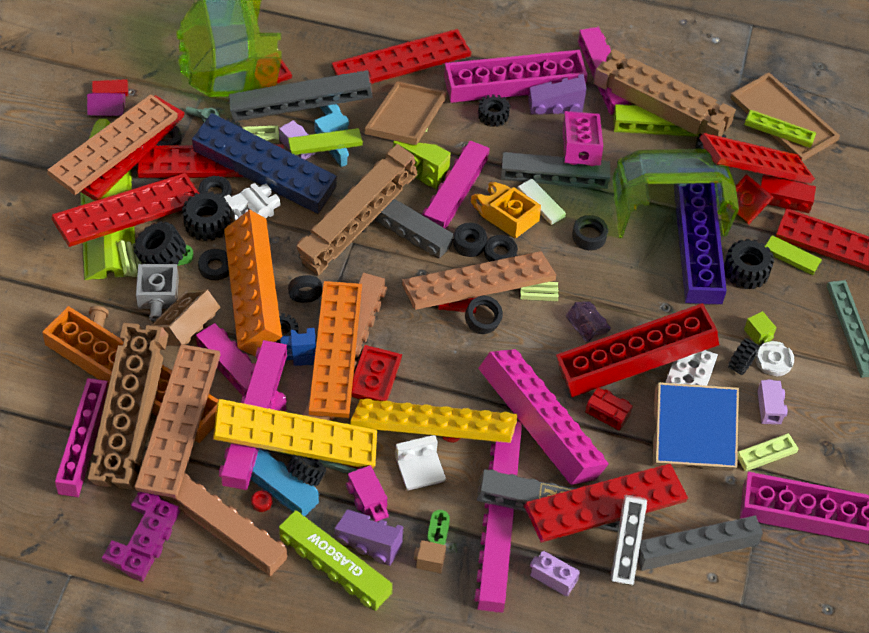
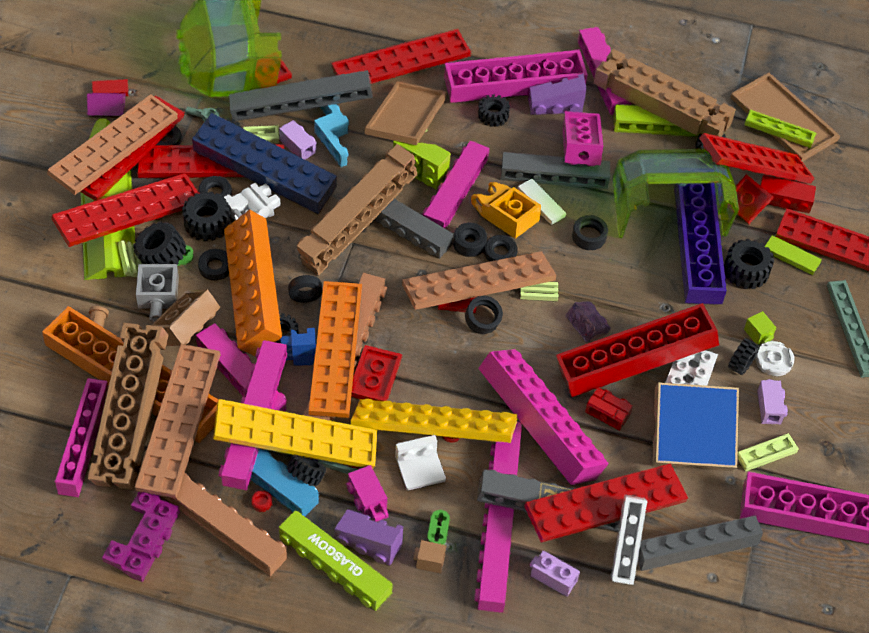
lime tile [288,128,363,155] -> none

